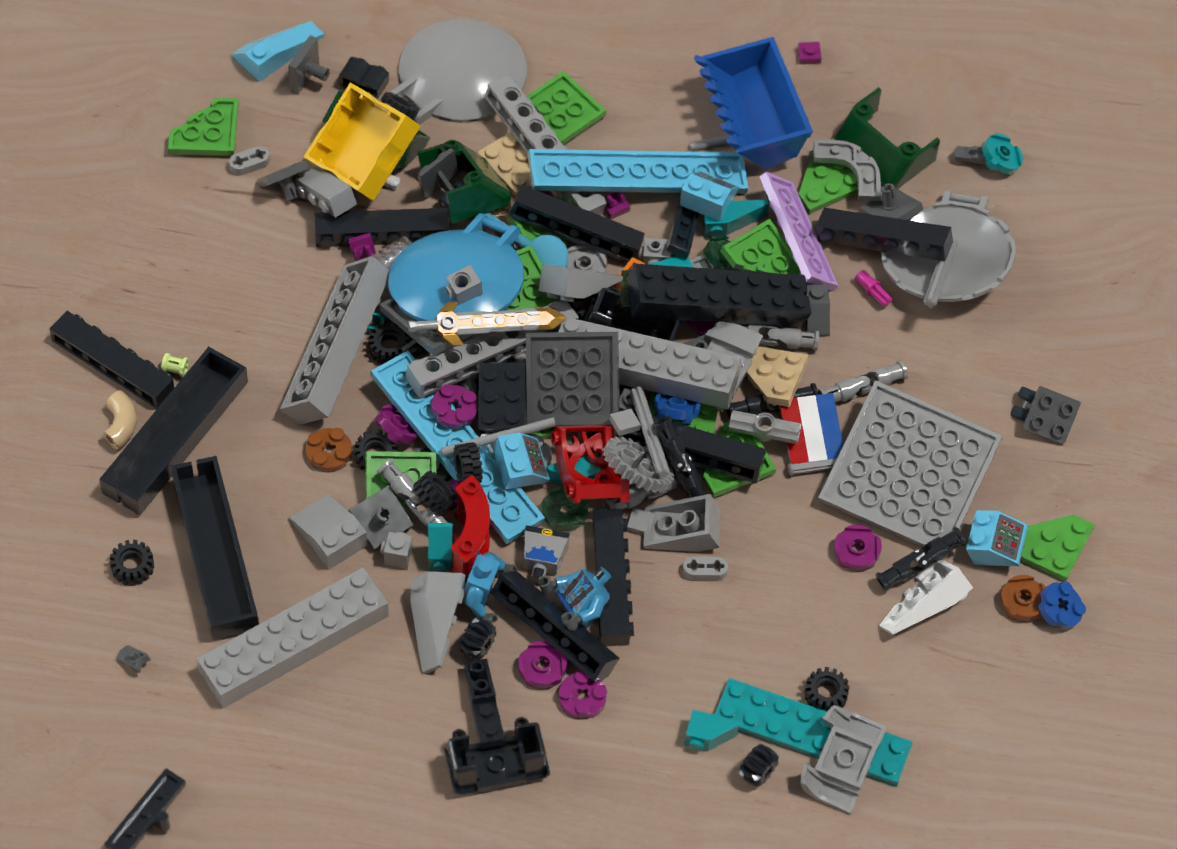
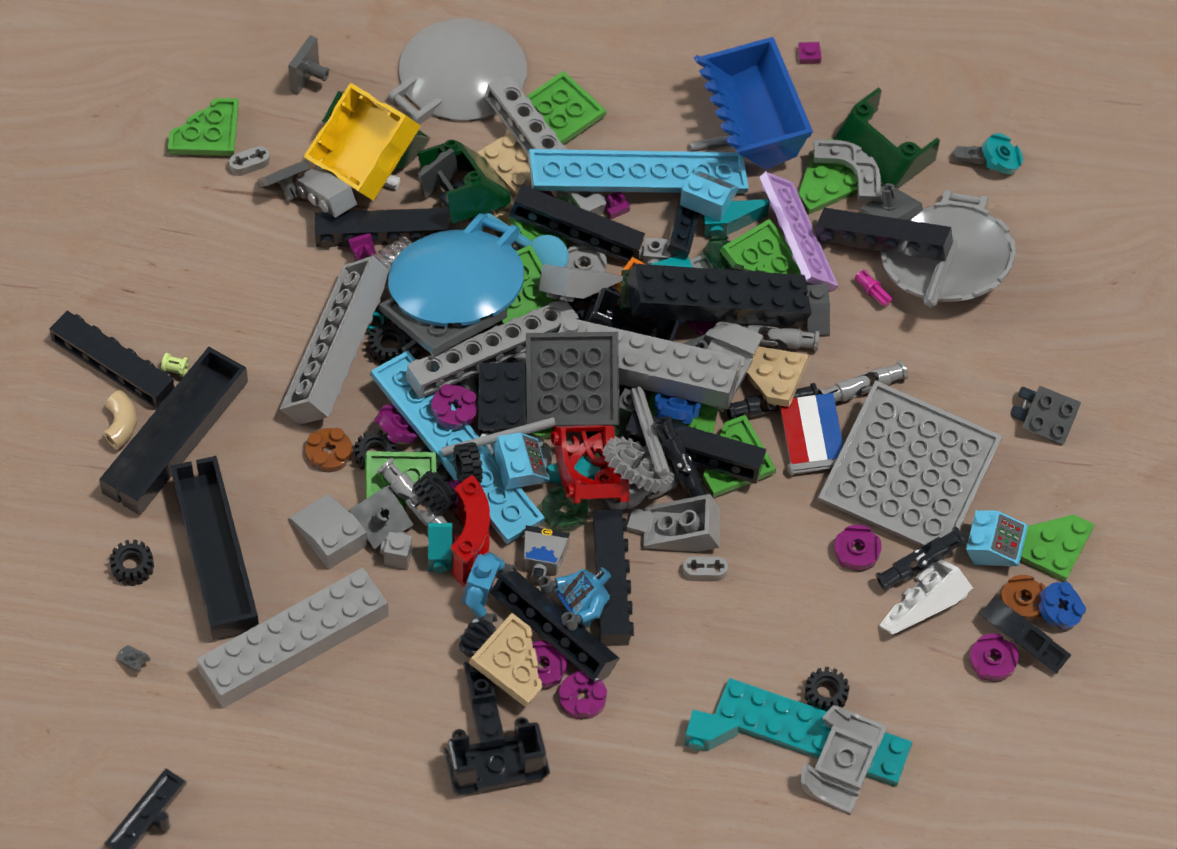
medium azure wedge [232,21,325,81] -> none
black brick [339,57,389,99] -> none
black tyre [380,92,419,121] -> none
sword [408,302,566,346] -> none
light grey wedge [410,572,465,674] -> none
light grey brick [445,265,483,305] -> none
light grey tile [609,409,641,436] -> none
light grey piece [729,410,801,444] -> none
black gear [739,744,779,787] -> none
none -> tan plate [469,613,542,707]
none -> magenta plate [970,634,1019,681]
none -> black slope [980,596,1071,674]

